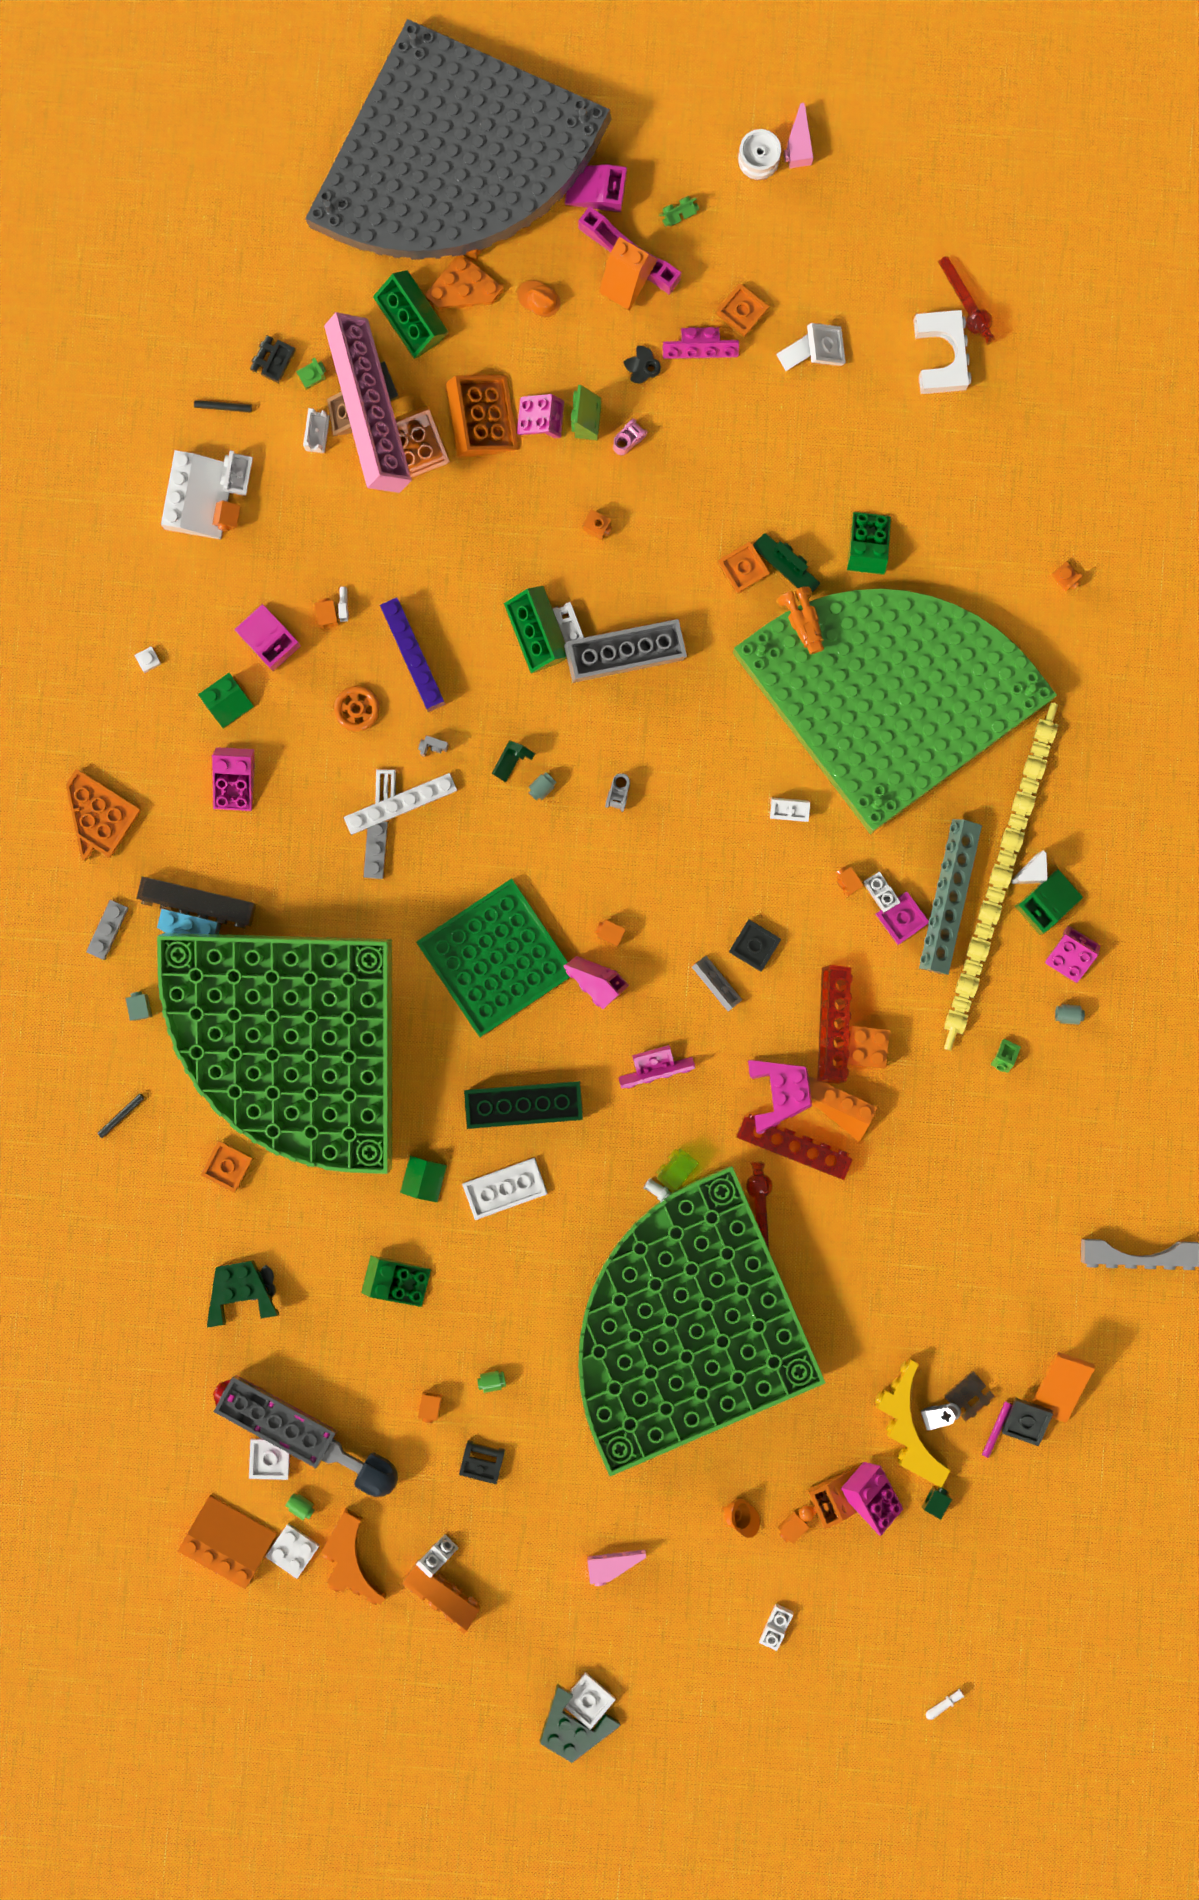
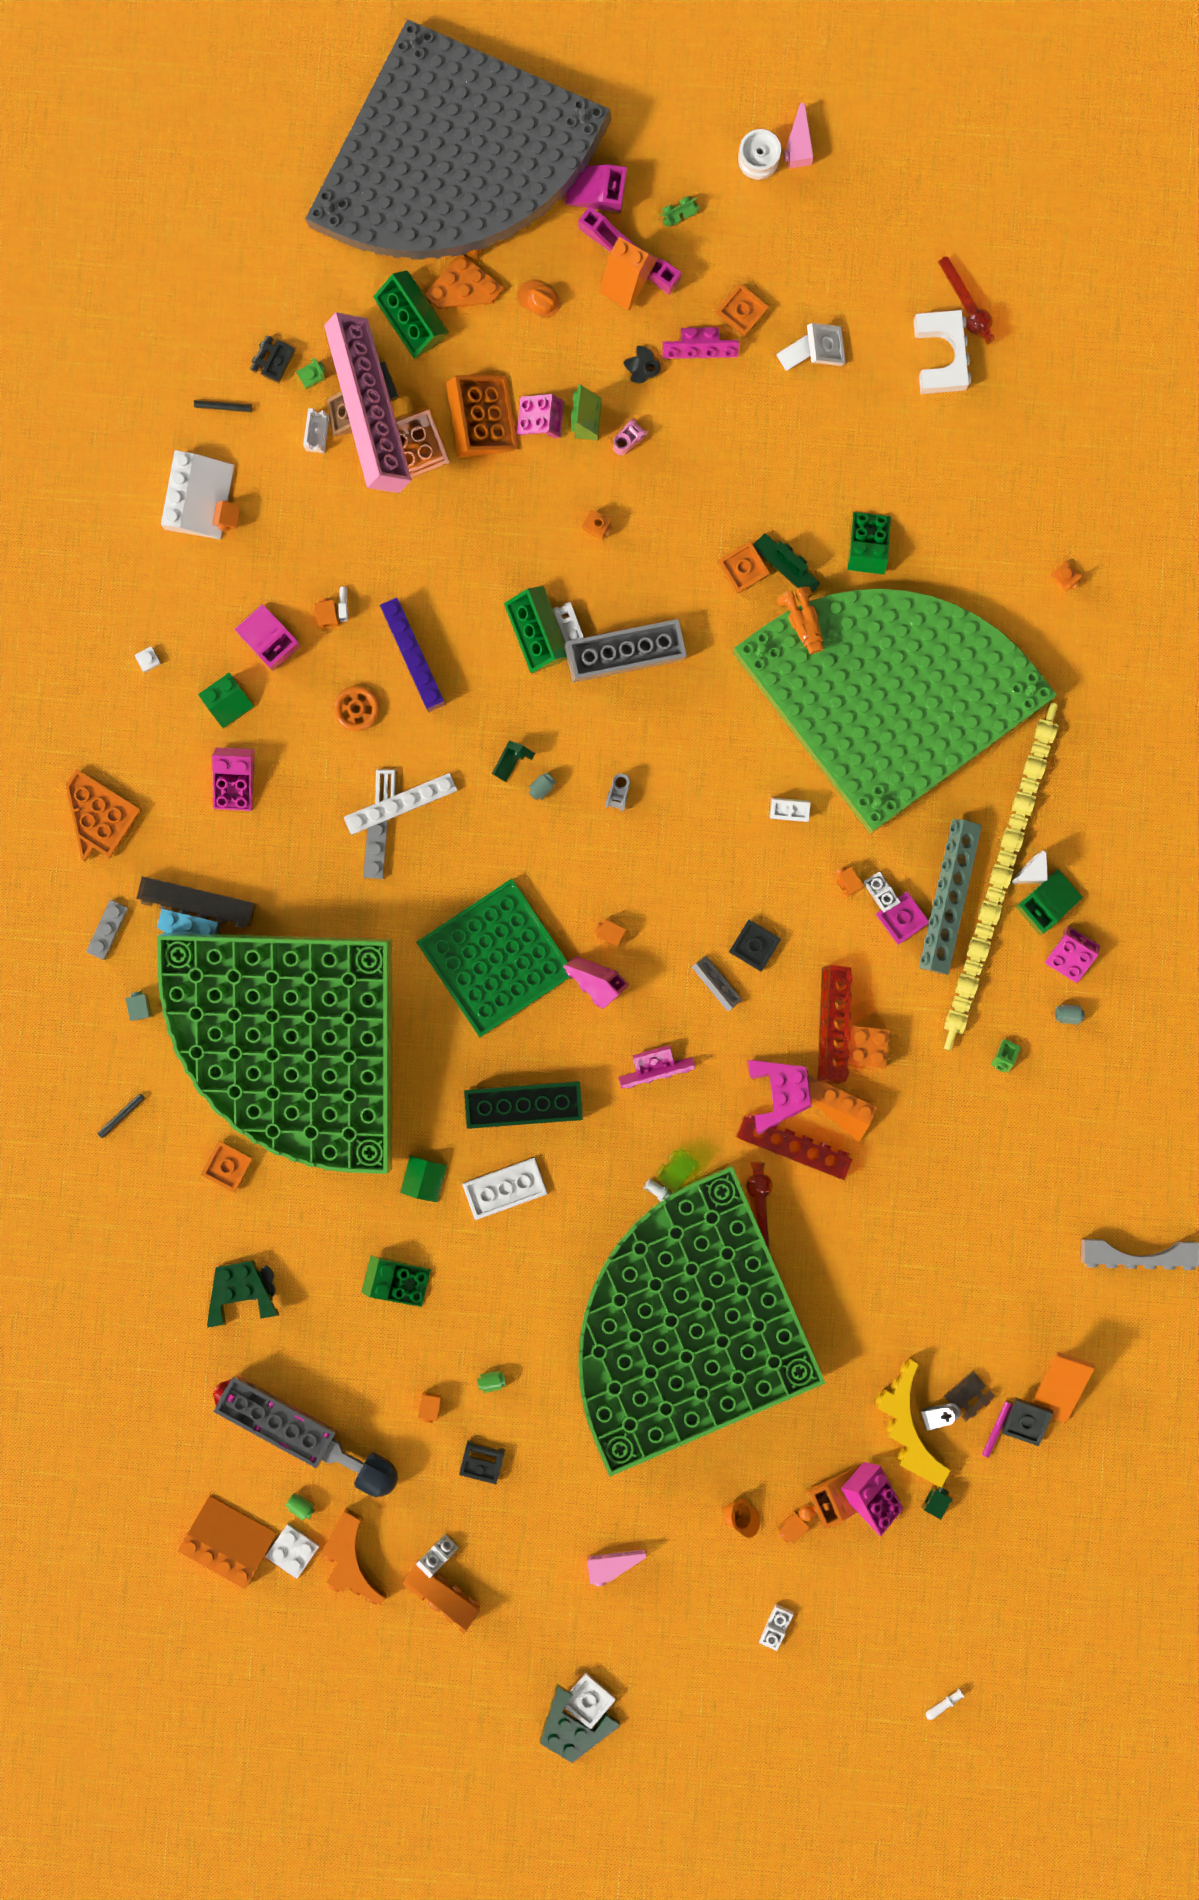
white bracket [220,450,253,496] -> none
white plate [249,1438,290,1480] -> none
light grey bracket [418,736,449,757] -> none

